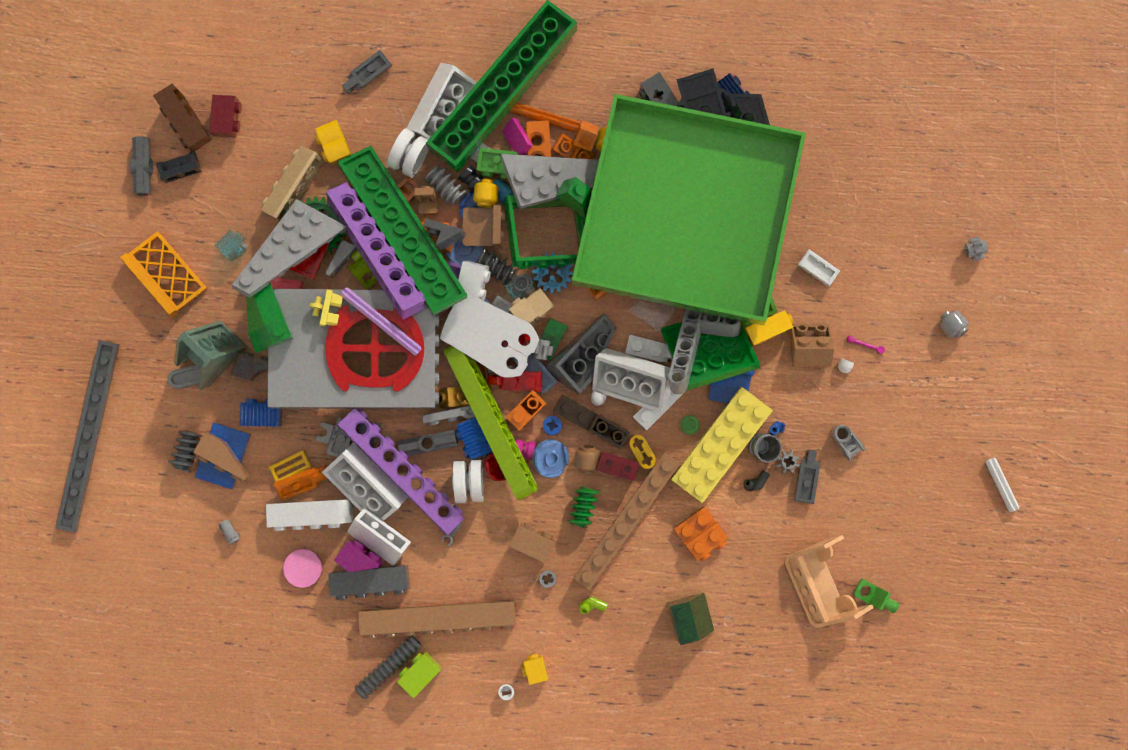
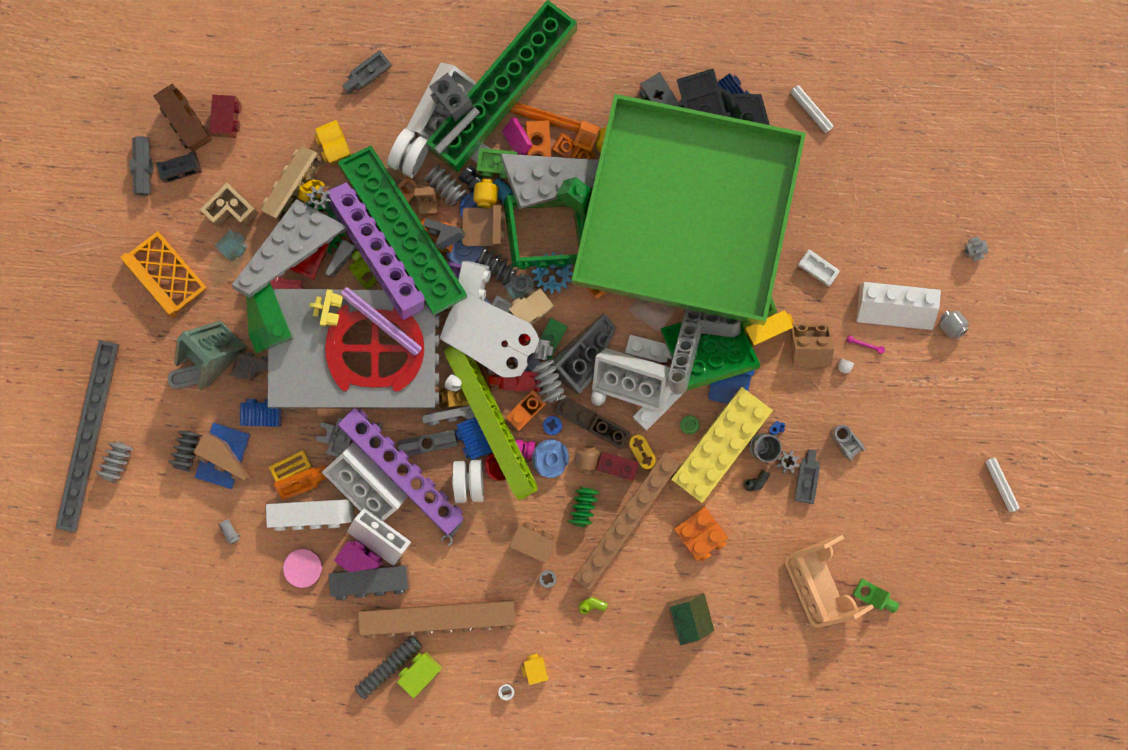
none -> light grey piece [96,441,134,484]
none -> tan brick [200,183,258,227]
none -> yellow beam [298,180,325,202]
none -> light grey gear [307,186,331,210]
none -> dark grey brick [429,73,474,122]
none -> light grey bar [434,107,480,154]
none -> white hinge [445,374,462,392]
none -> light grey piece [532,360,566,403]
none -> white axle [791,85,833,133]
none -> white slope [856,282,941,330]

